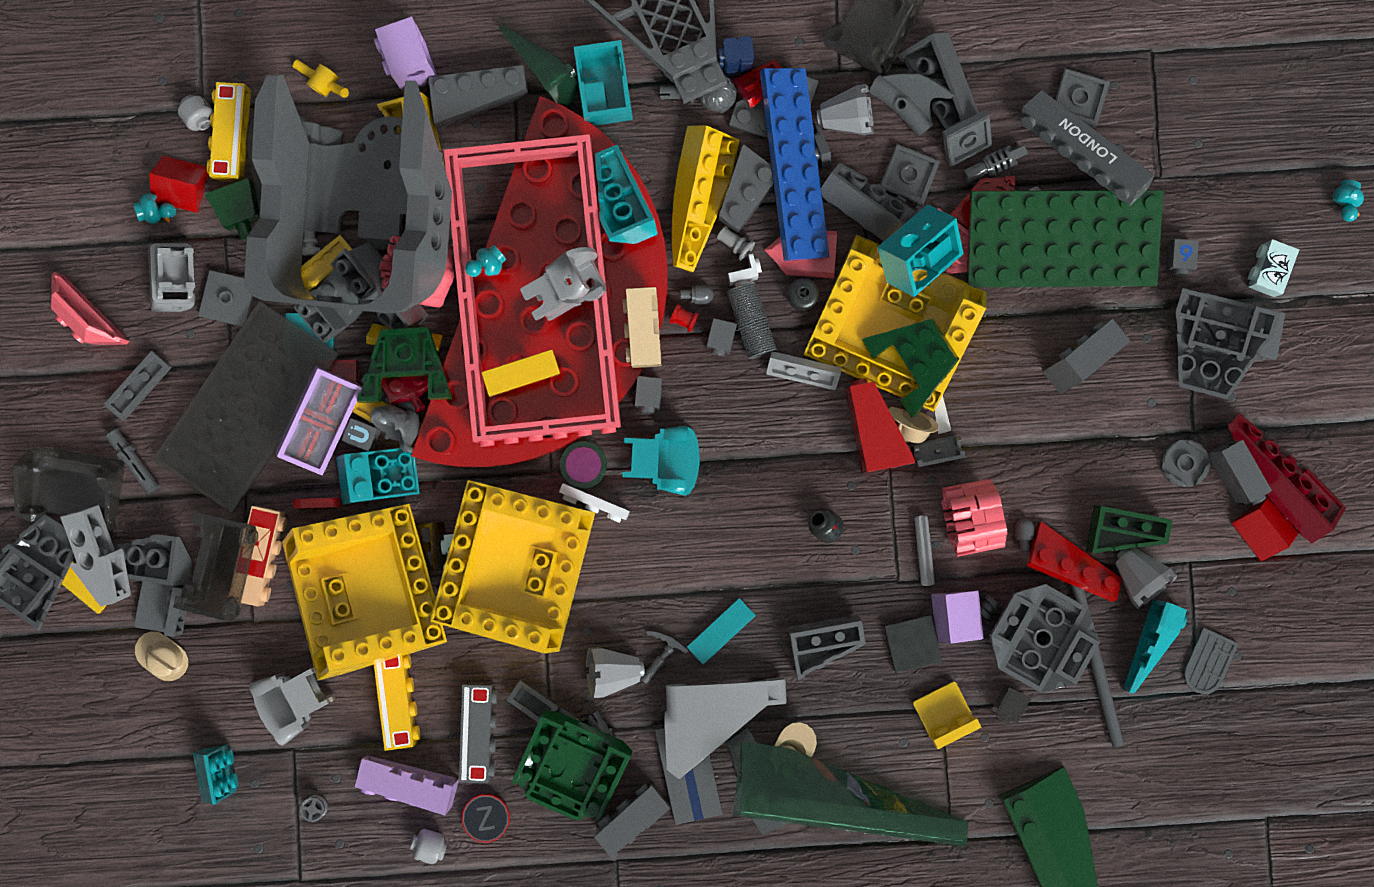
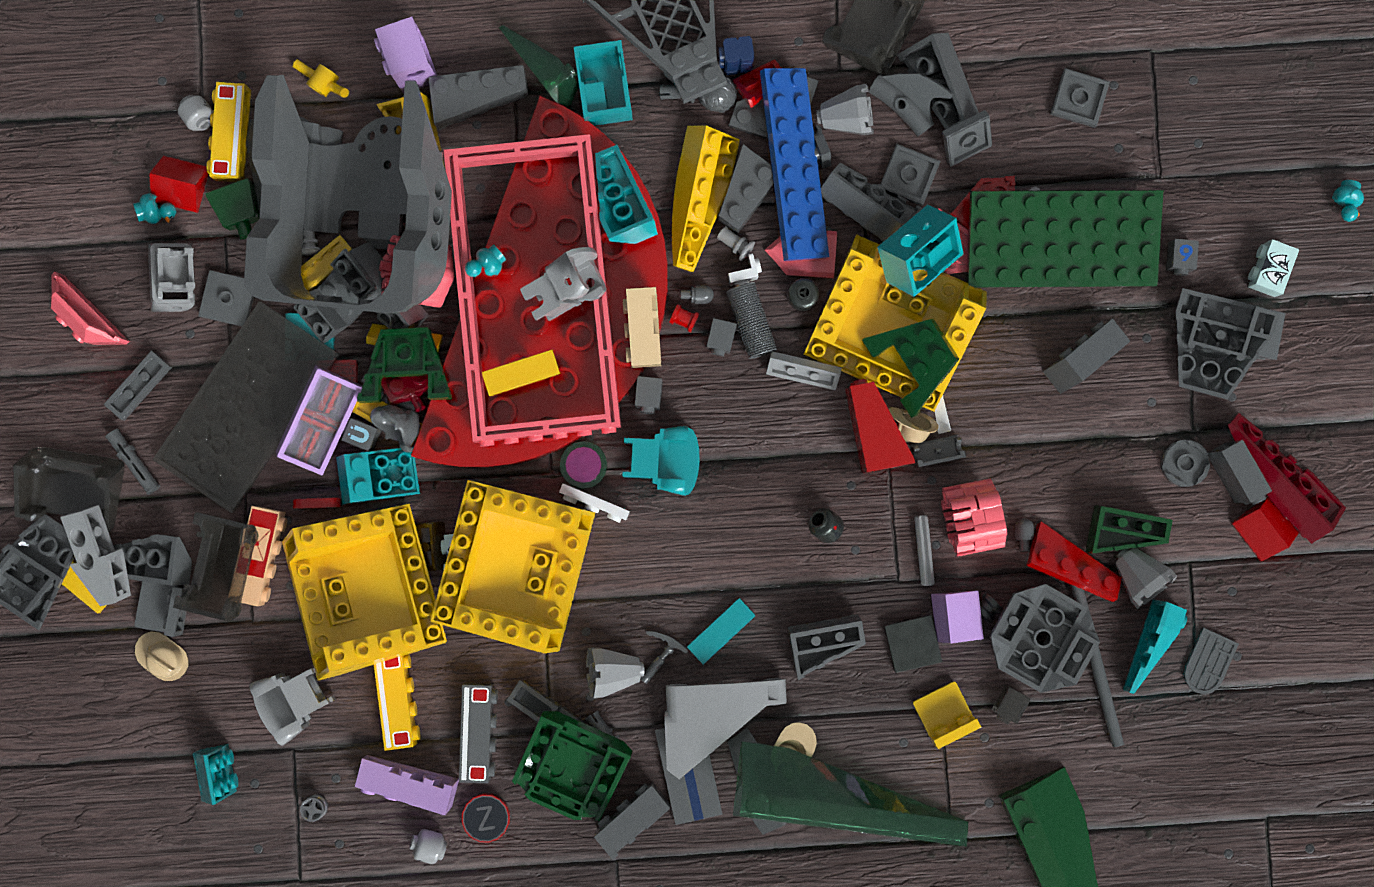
dark grey hinge [962,145,1028,184] -> none
dark grey brick [1019,90,1155,206] -> none

